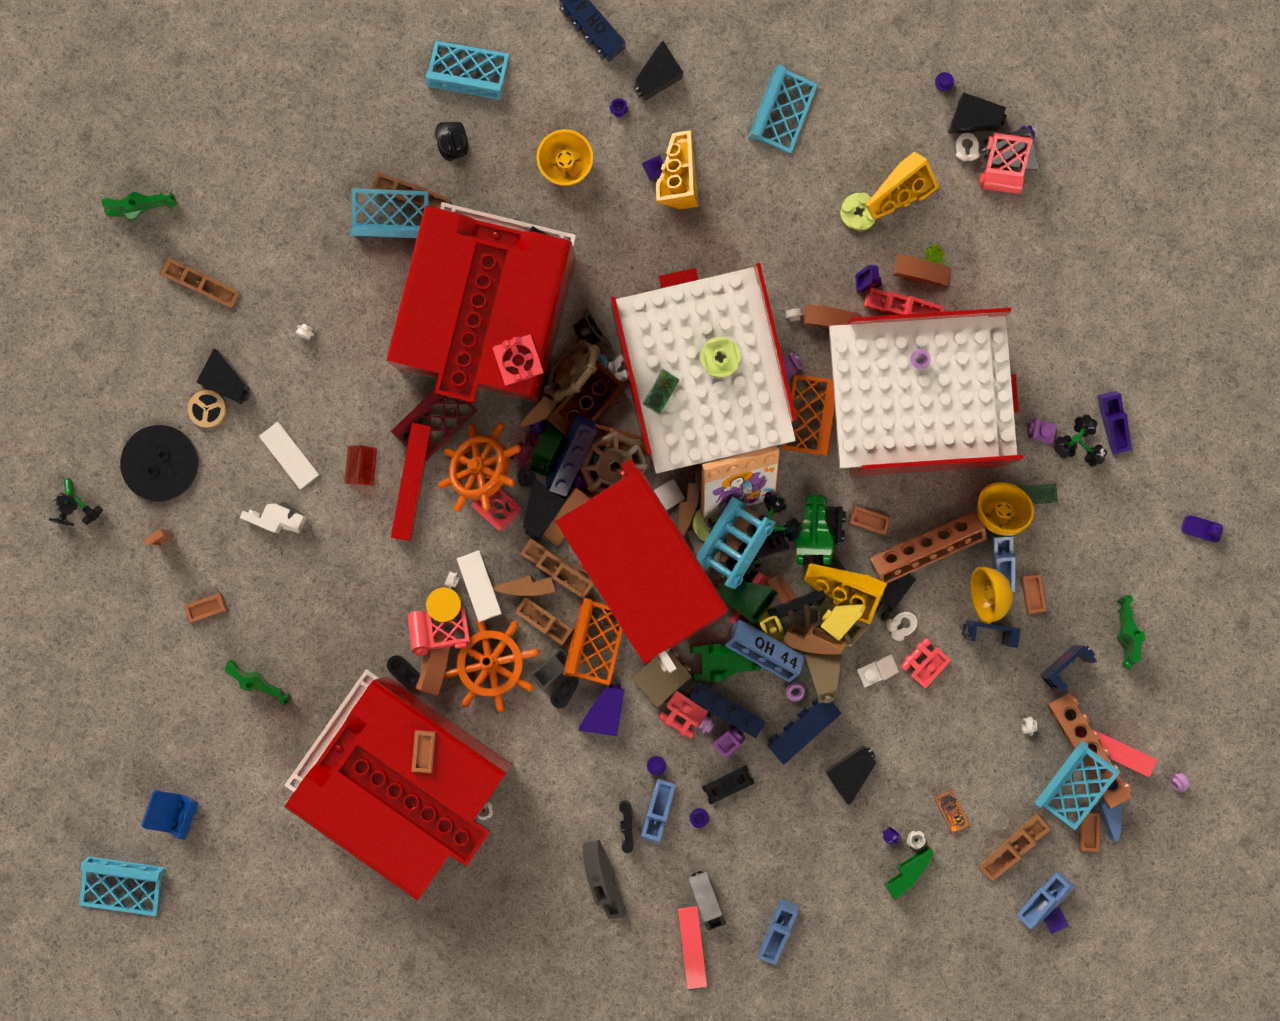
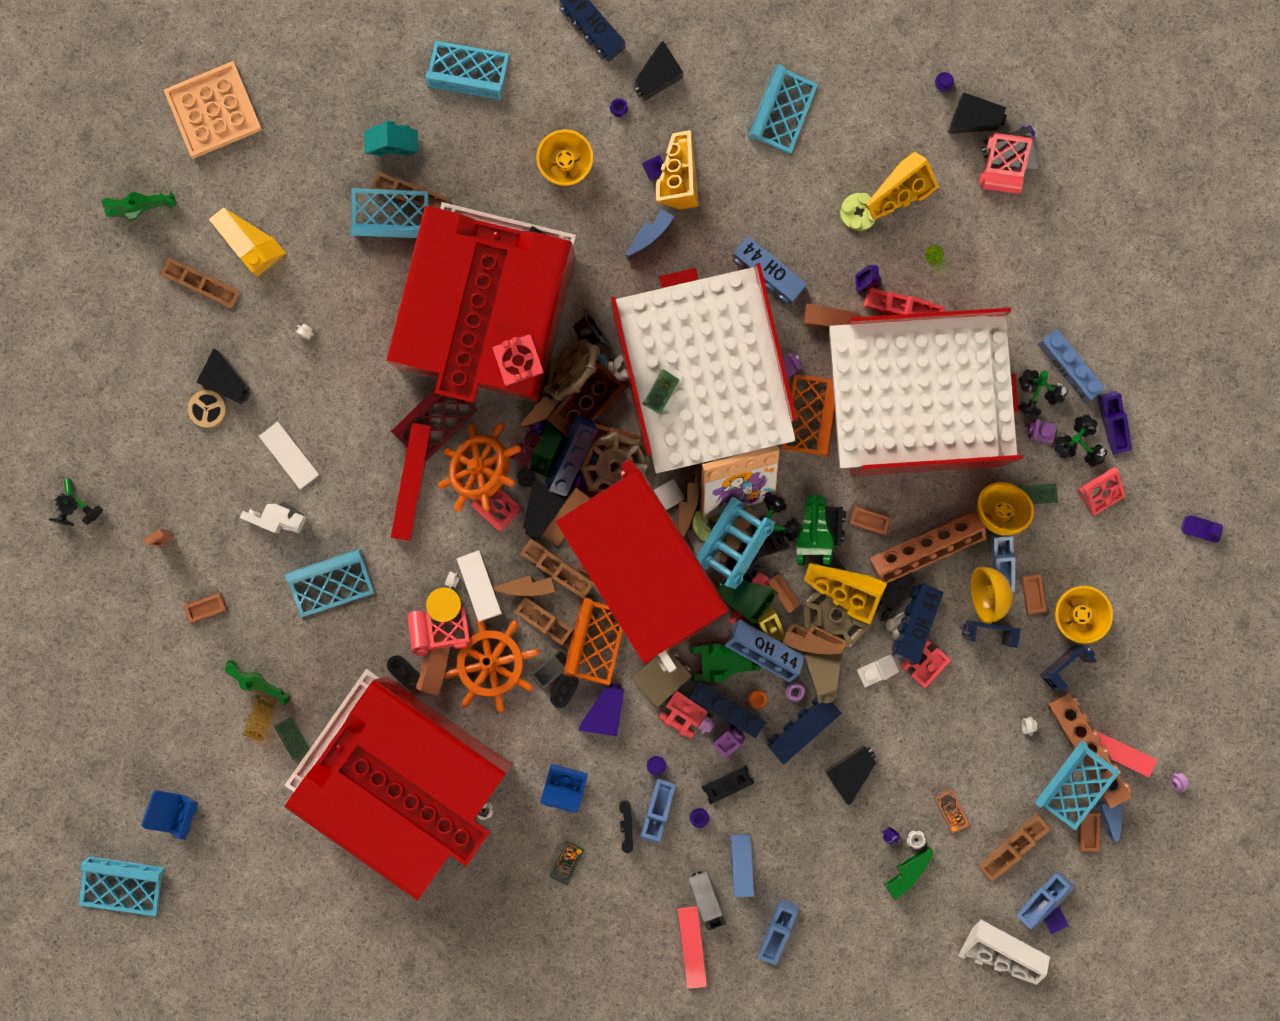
black plate [120,425,198,501] -> none
clear red panel [345,445,377,486] -> none
nougat tile [411,730,436,773] -> none
black piece [435,122,469,161] -> none
dark grey slope [583,840,628,919] -> none
yellowish green plate [700,337,741,378] -> none
black plate [767,590,826,619] -> none
white plate [785,308,803,322] -> none
light yellow slope [821,604,865,641] -> none
nougat slope [892,254,951,287] -> none
lavender plate [910,349,931,369] -> none
white piece [955,133,980,161] -> none
green animal [1117,595,1145,669] -> none
none -> light nougat plate [164,61,262,159]
none -> yellow wedge [209,208,286,277]
none -> clear yellow slope [244,696,276,741]
none -> clear green tile [274,716,310,760]
none -> medium azure fence [285,548,375,617]
none -> teal brick [364,121,418,157]
none -> blue bracket [540,764,588,813]
none -> tile [550,841,584,885]
none -> medium blue slope [626,209,675,259]
none -> medium blue slope [731,834,754,897]
none -> medium blue brick [733,236,807,304]
none -> orange plate [748,690,767,709]
none -> dark blue brick [891,583,944,665]
none -> white wedge [958,920,1050,985]
none -> black plant [1018,370,1068,417]
none -> medium blue brick [1037,329,1106,403]
none -> yellow piece [1054,586,1113,644]
none -> coral piece [1077,467,1126,516]

